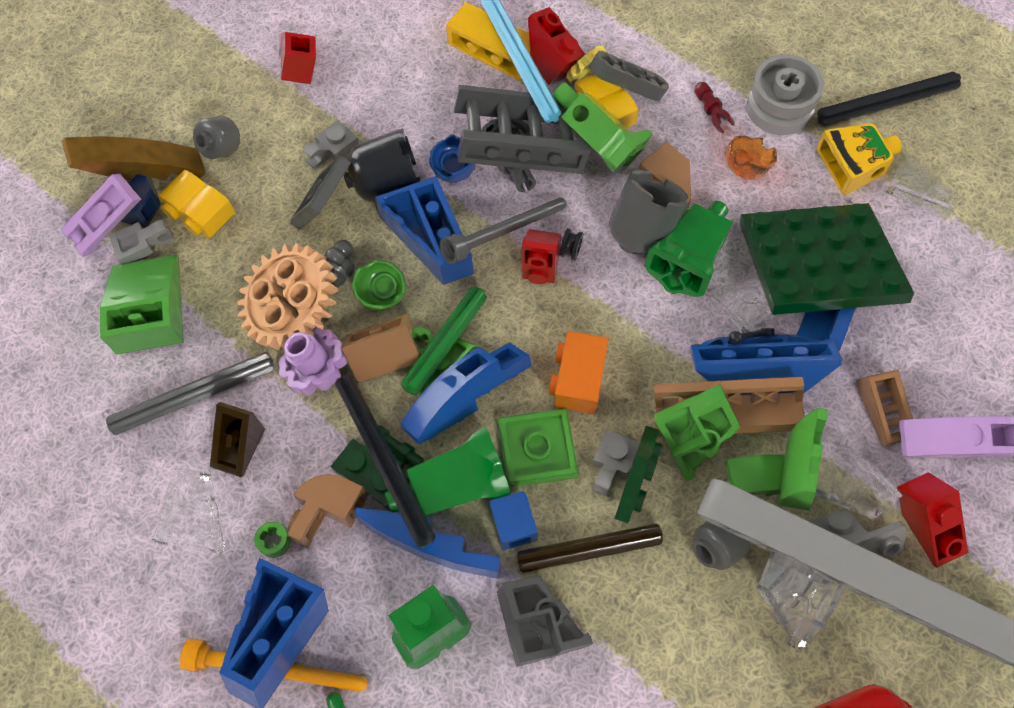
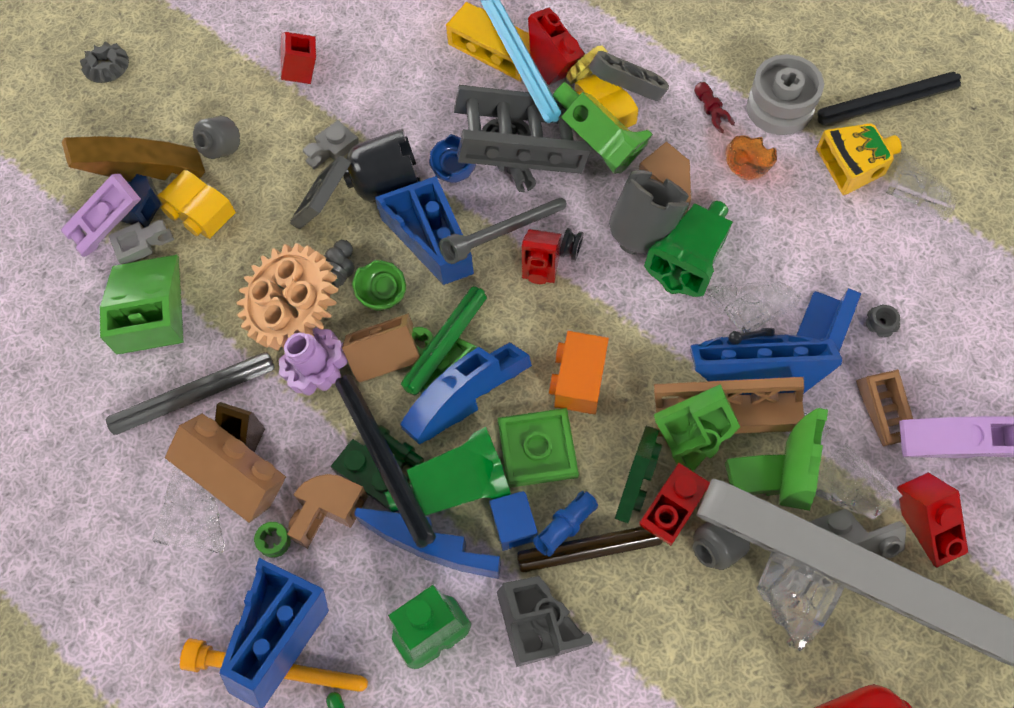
light grey plate [592,429,640,496] -> none
dark green plate [740,203,914,315] -> none
none -> dark grey gear [80,42,129,83]
none -> medium nougat brick [164,413,286,523]
none -> blue pin [533,491,598,557]
none -> red slope [639,463,710,546]
none -> dark grey plate [865,305,900,337]

